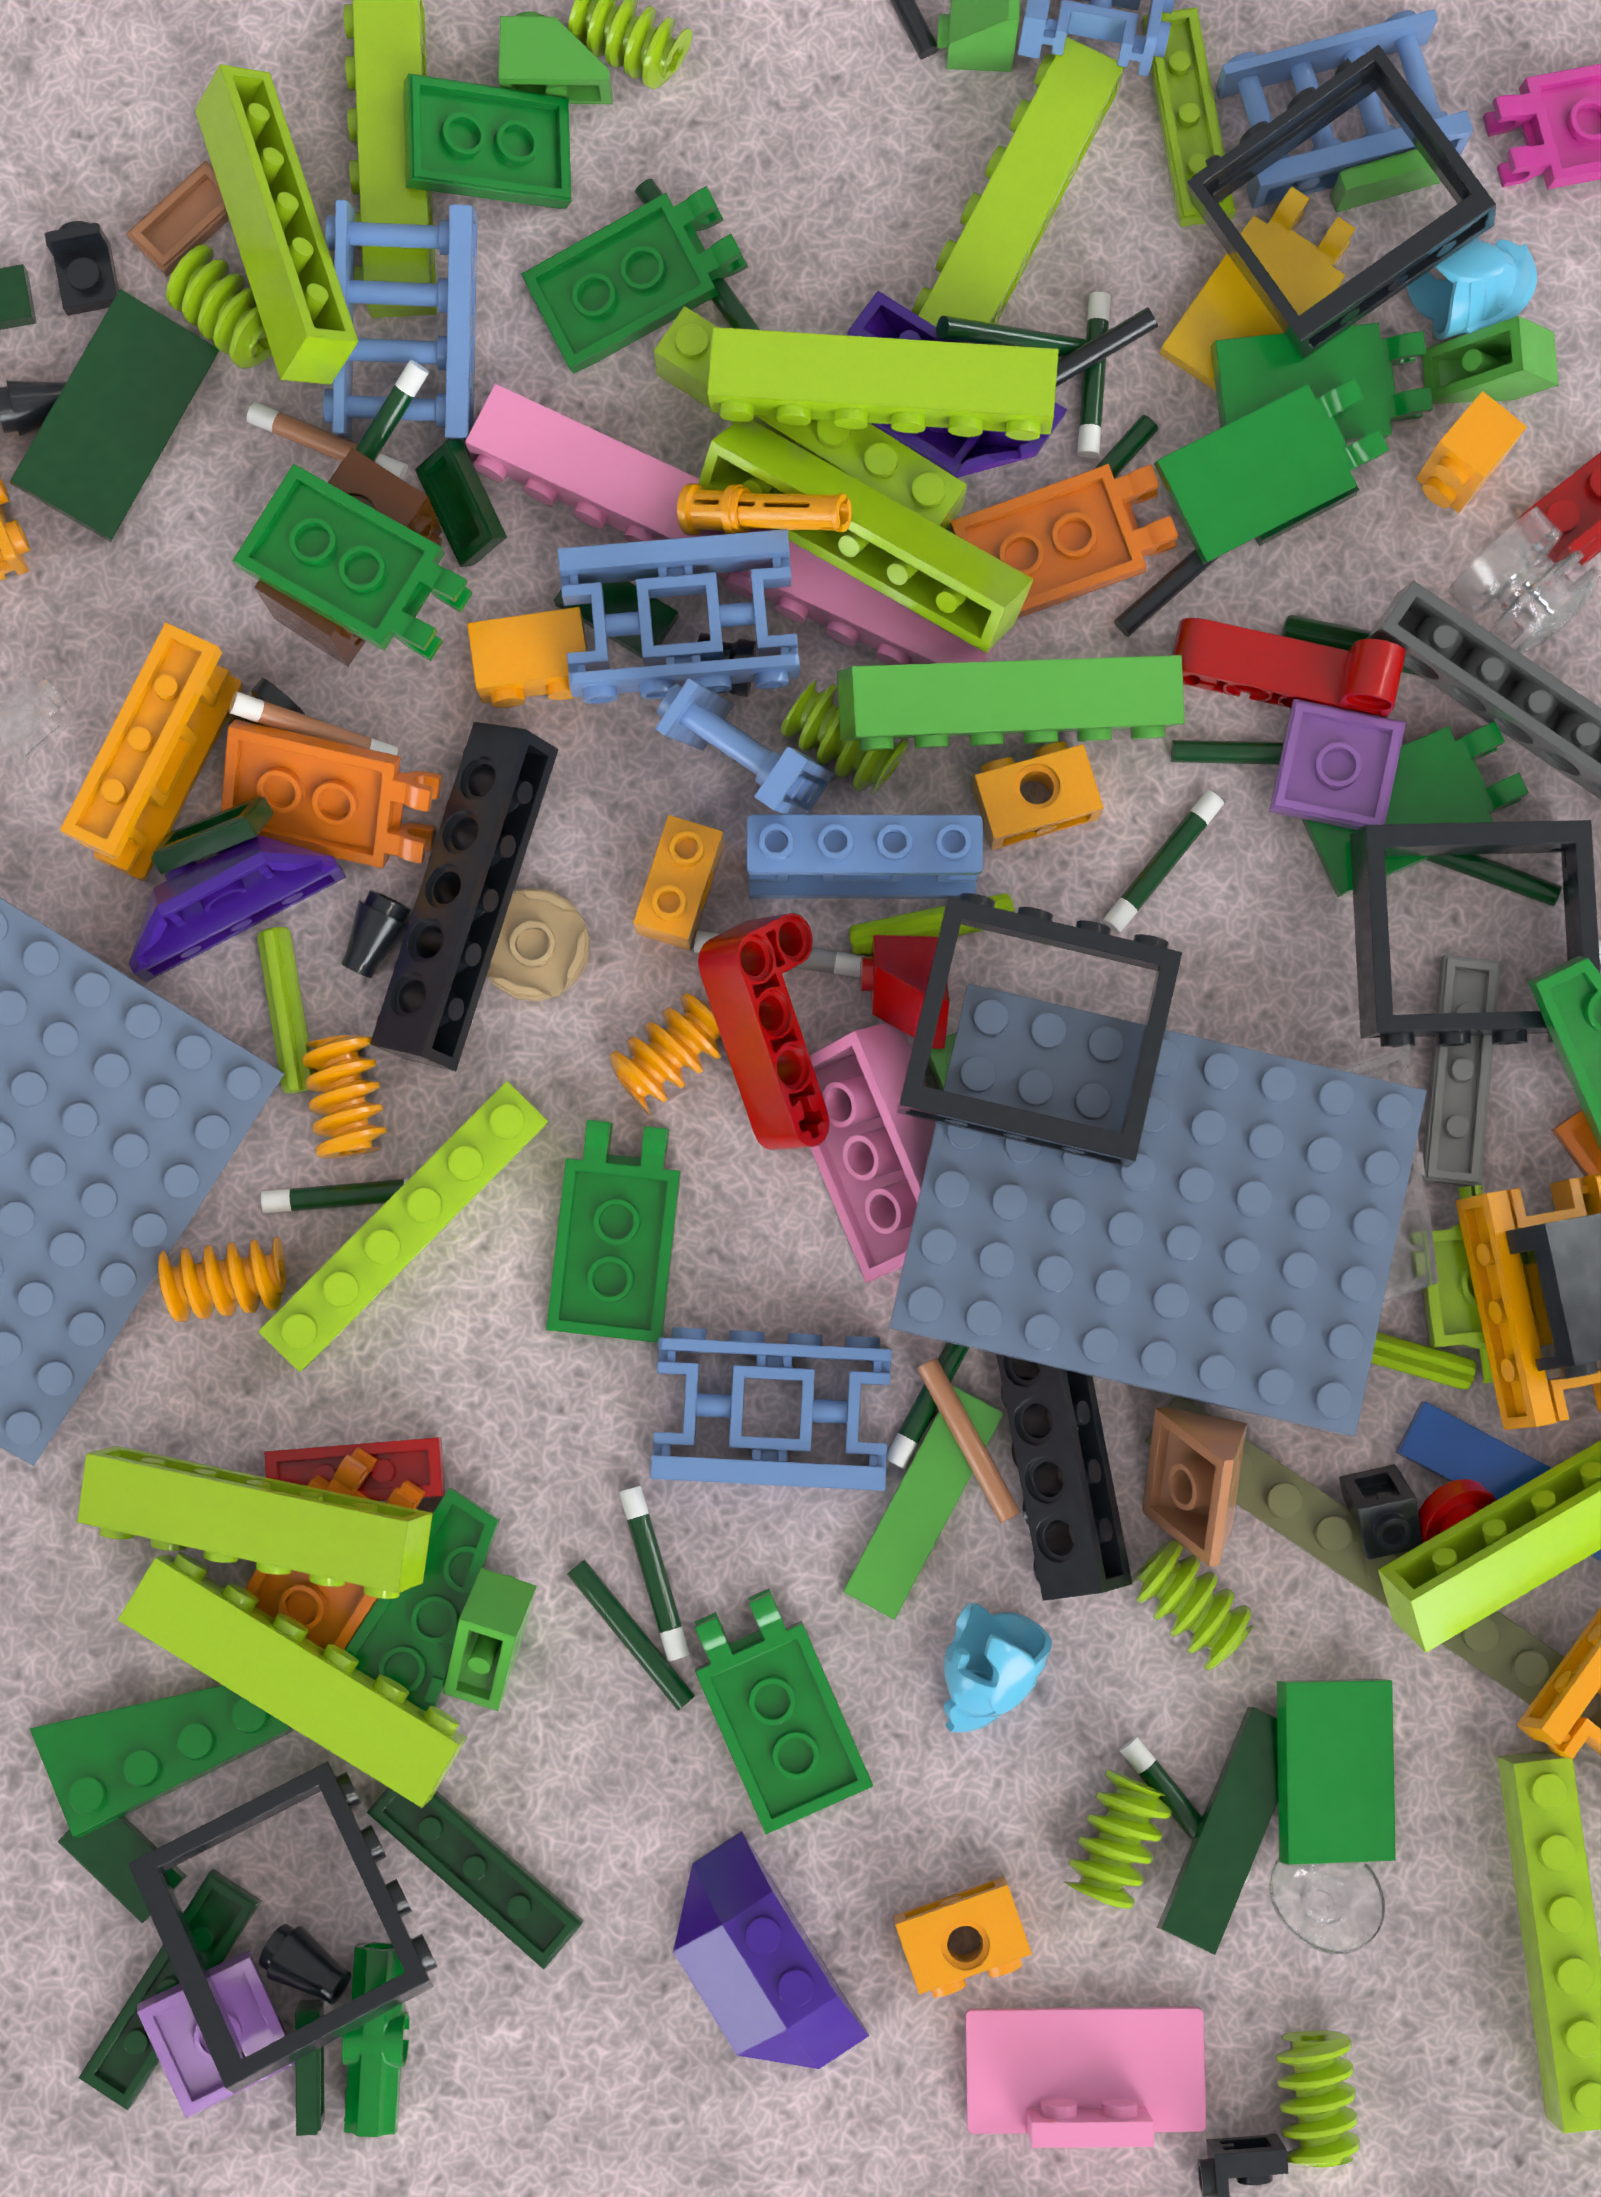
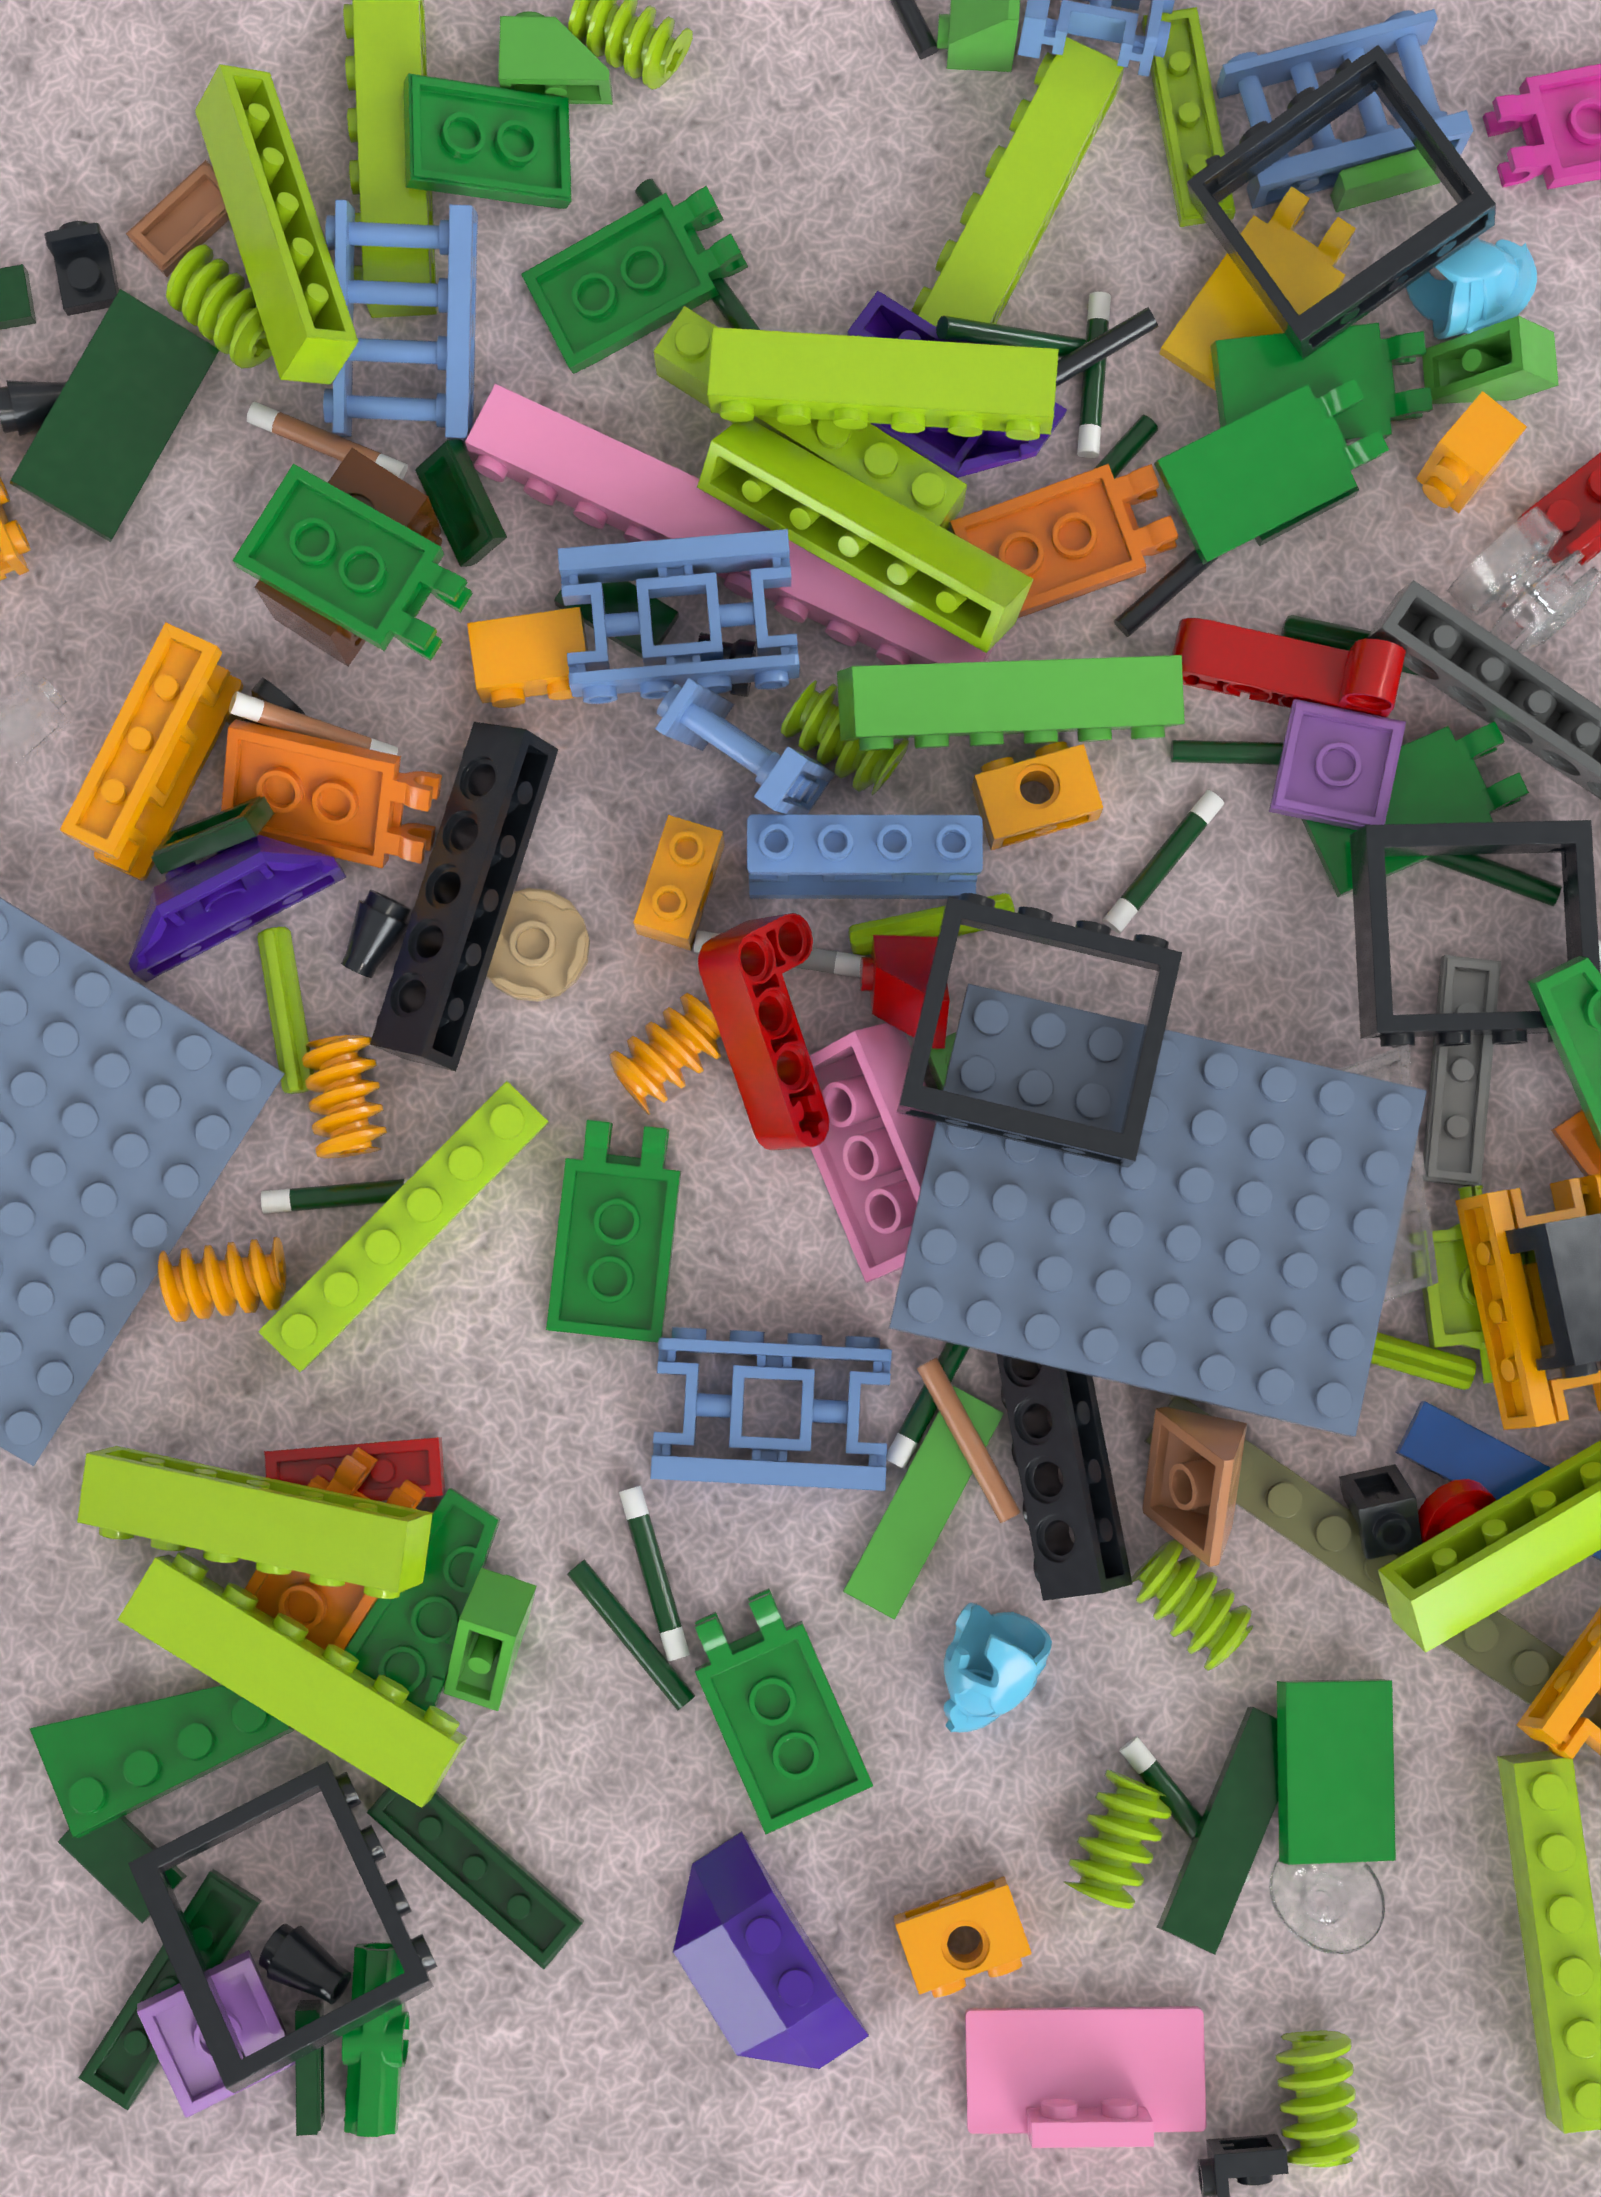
dark green bar [355,360,429,462] -> none
light orange pin [677,483,852,536] -> none

